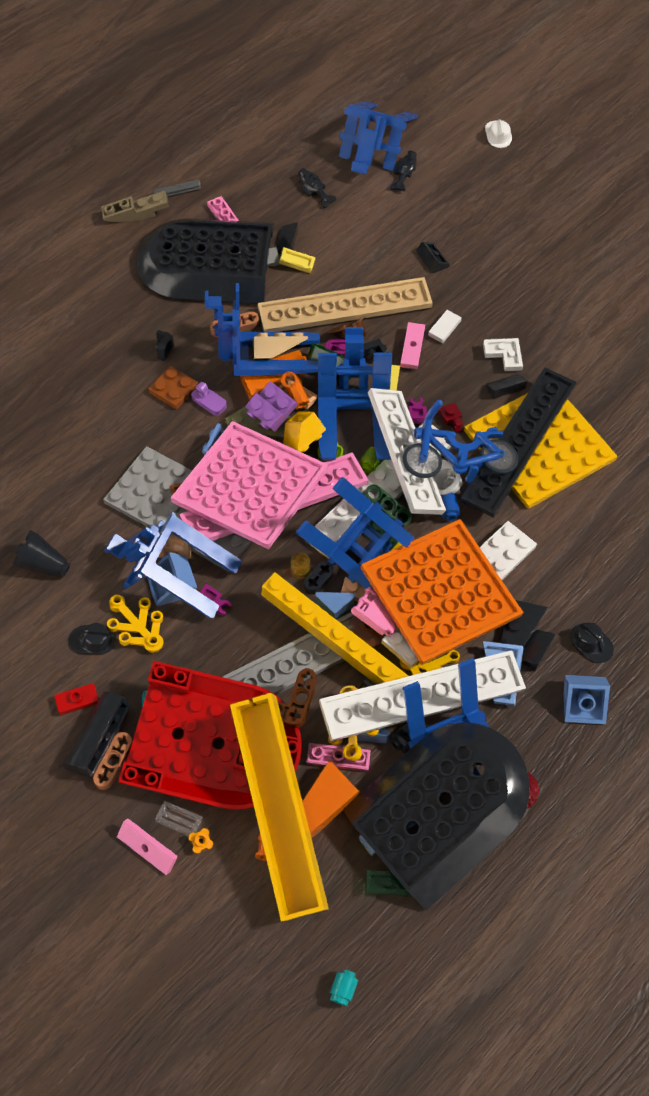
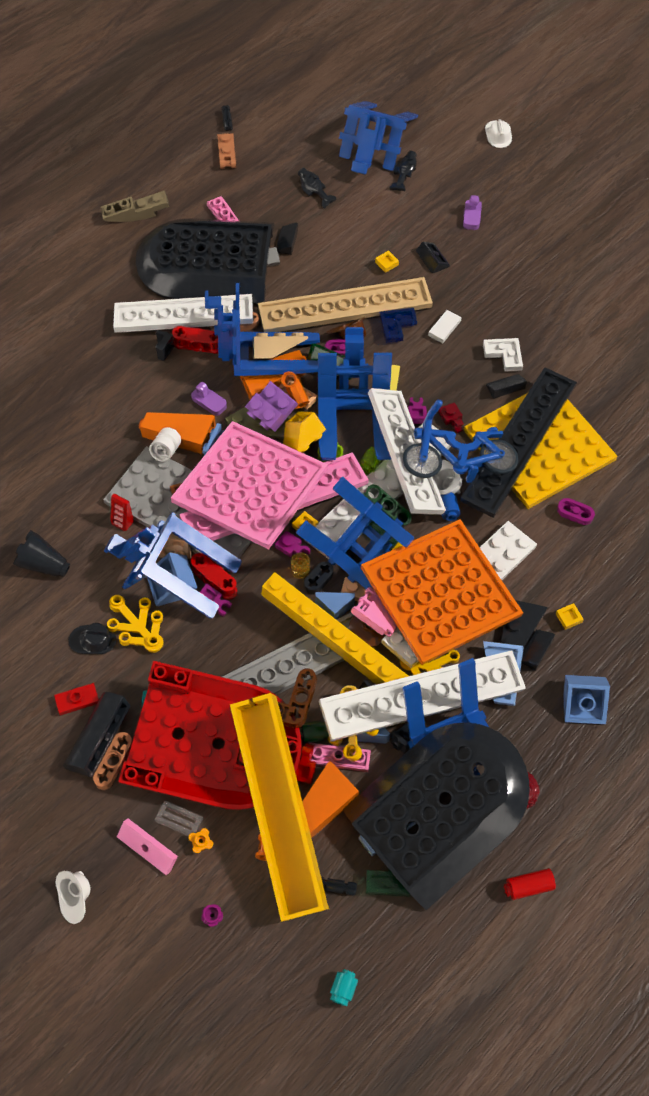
dark orange plate [148,365,199,410] -> none
dark grey axle [153,179,201,197] -> none
light yellow tile [279,247,315,274] -> none
black bracket [363,339,388,360] -> none
bright pink tile [400,322,425,370] -> none
black piece [570,622,614,663] -> none
none -> white piece [56,871,91,924]
none -> red slope [111,493,134,531]
none -> white plate [113,294,253,333]
none -> orange slope [139,412,216,455]
none -> white wheel [149,427,181,462]
none -> red piece [172,326,218,354]
none -> red piece [191,553,238,600]
none -> magenta plate [201,904,223,927]
none -> nougat plate [218,133,236,169]
none -> black axle [221,105,233,131]
none -> magenta plate [275,531,310,562]
none -> yellow plate [292,511,319,530]
none -> red plate [295,743,317,784]
none -> dark green brick [299,720,328,744]
none -> black axle [321,877,357,896]
none -> yellow plate [375,251,399,273]
none -> clear blue plate [380,308,417,343]
none -> medium lavender piece [463,195,482,230]
none -> red brick [504,868,556,900]
none -> yellow plate [556,603,584,630]
none -> magenta plate [557,498,595,525]

